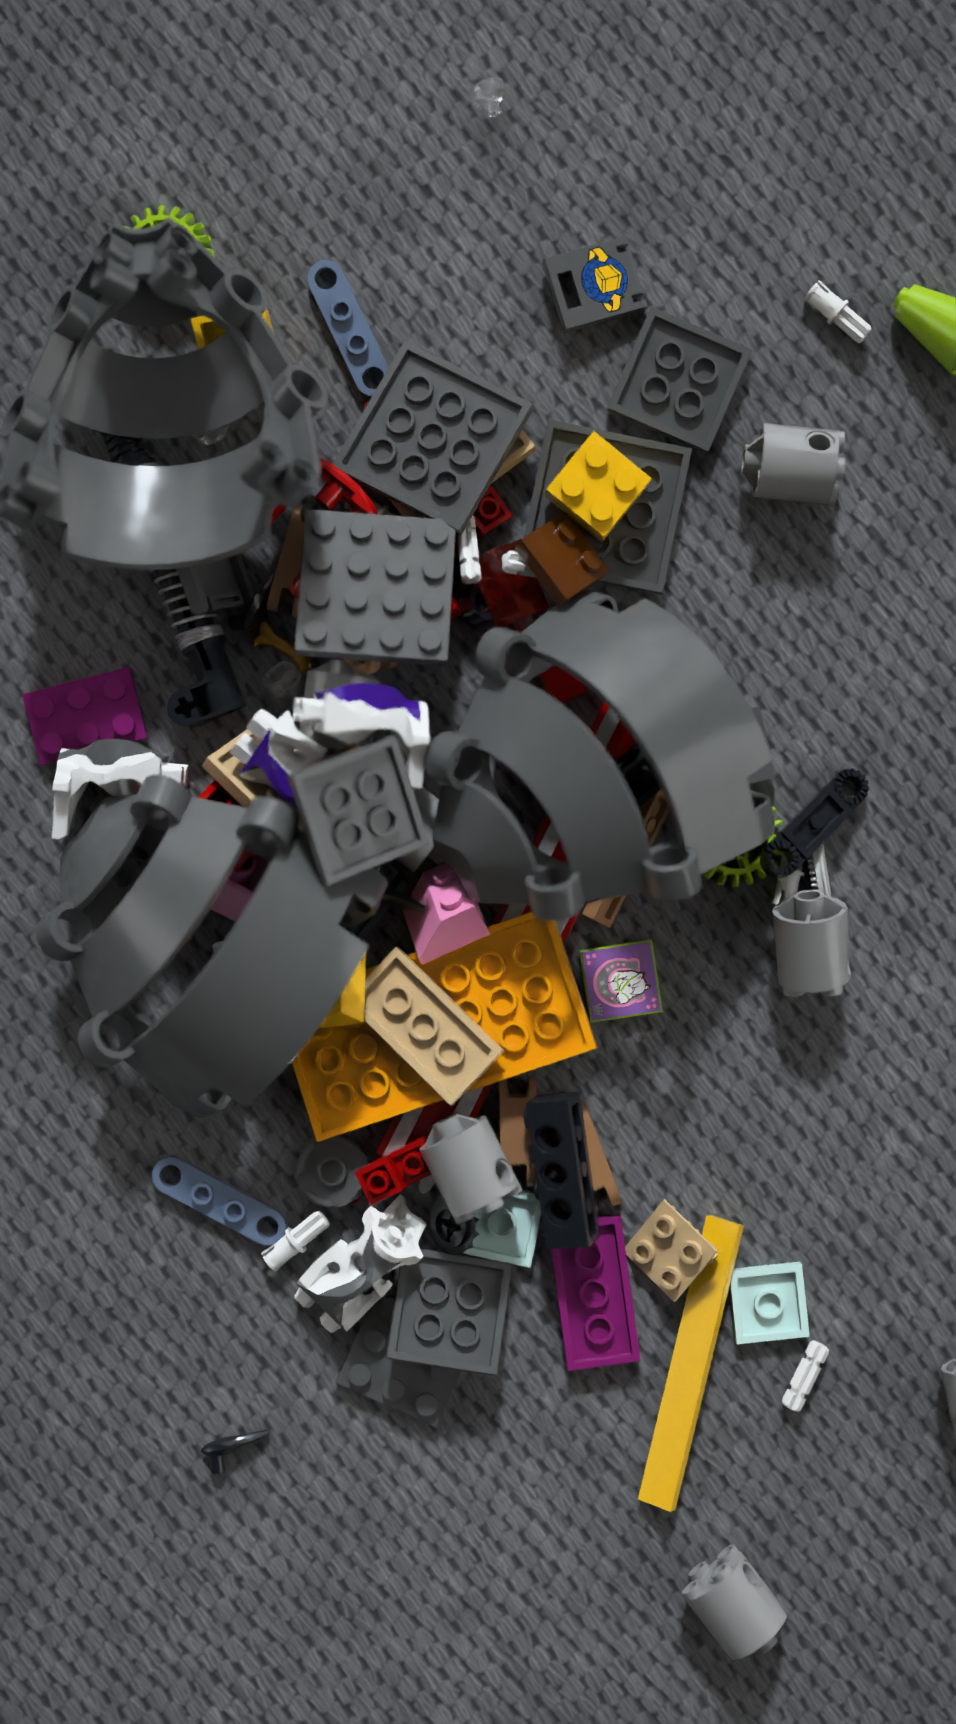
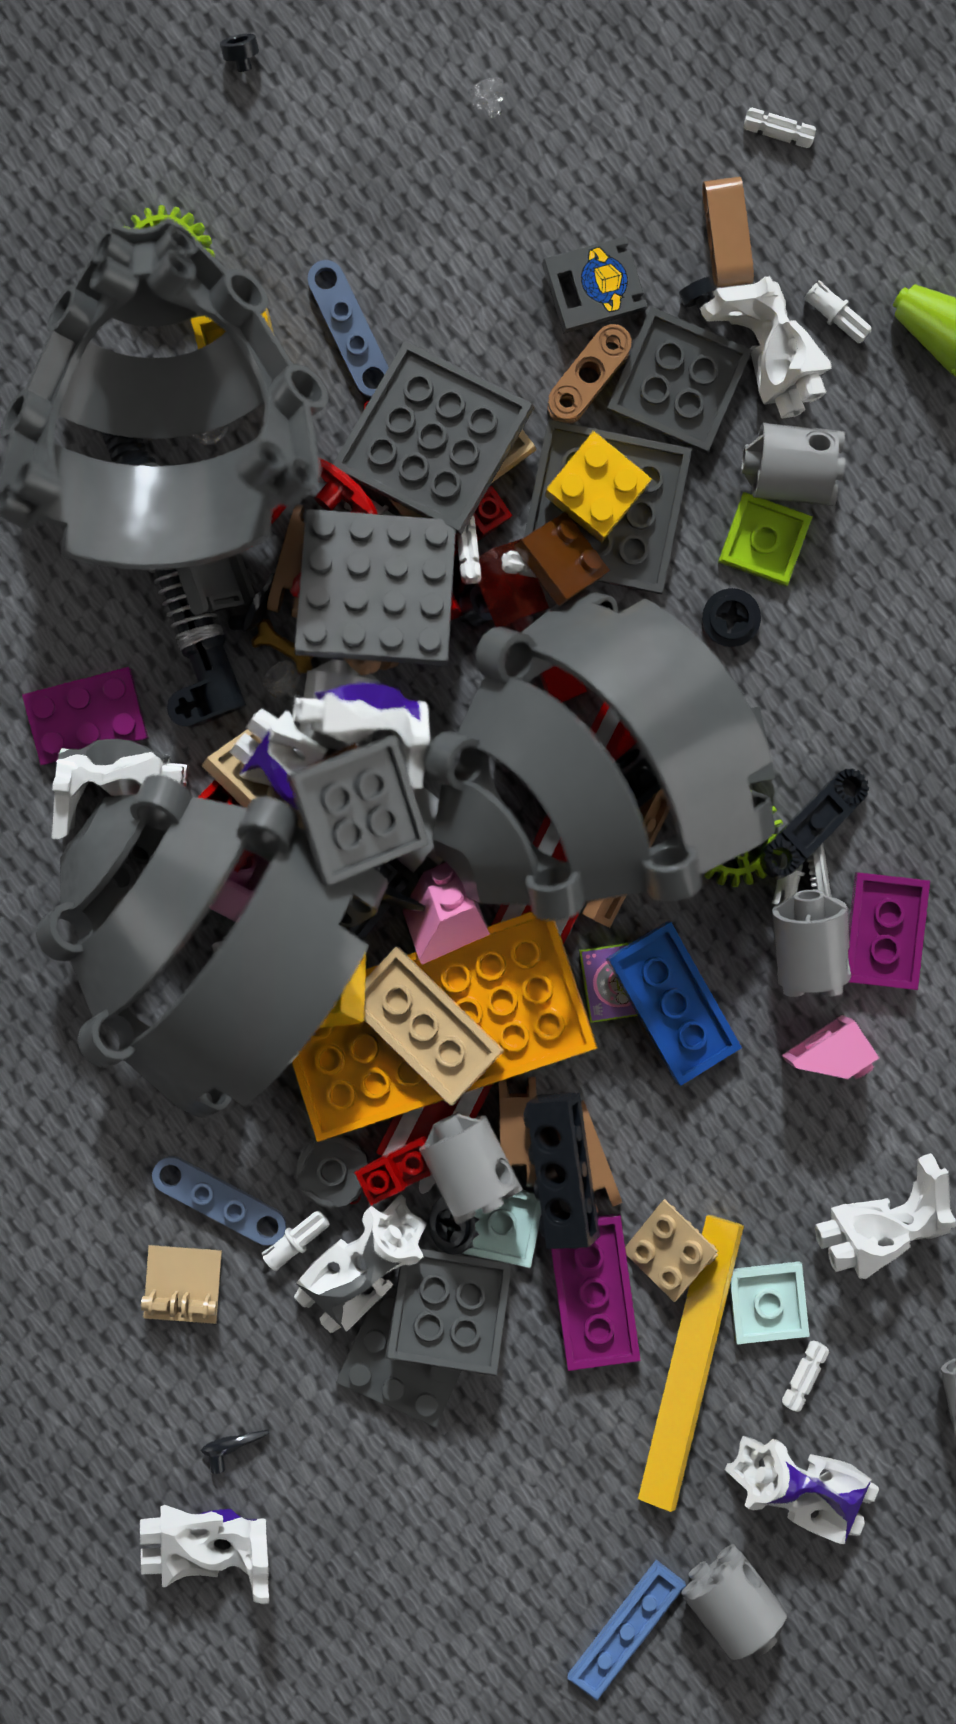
none -> white hips [140,1505,269,1604]
none -> tan hinge [141,1245,222,1324]
none -> black tile [220,34,259,72]
none -> medium nougat piece [547,324,632,424]
none -> medium blue tile [567,1560,686,1701]
none -> blue plate [605,921,742,1086]
none -> black tile [679,276,717,315]
none -> white hips [700,276,831,418]
none -> medium nougat beam [702,177,754,288]
none -> black gear [702,588,761,647]
none -> lime tile [718,492,813,587]
none -> white hips [725,1436,879,1544]
none -> white axle [744,108,816,148]
none -> bright pink slope [782,1015,879,1079]
none -> white hips [815,1154,956,1279]
none -> magenta plate [848,872,930,990]

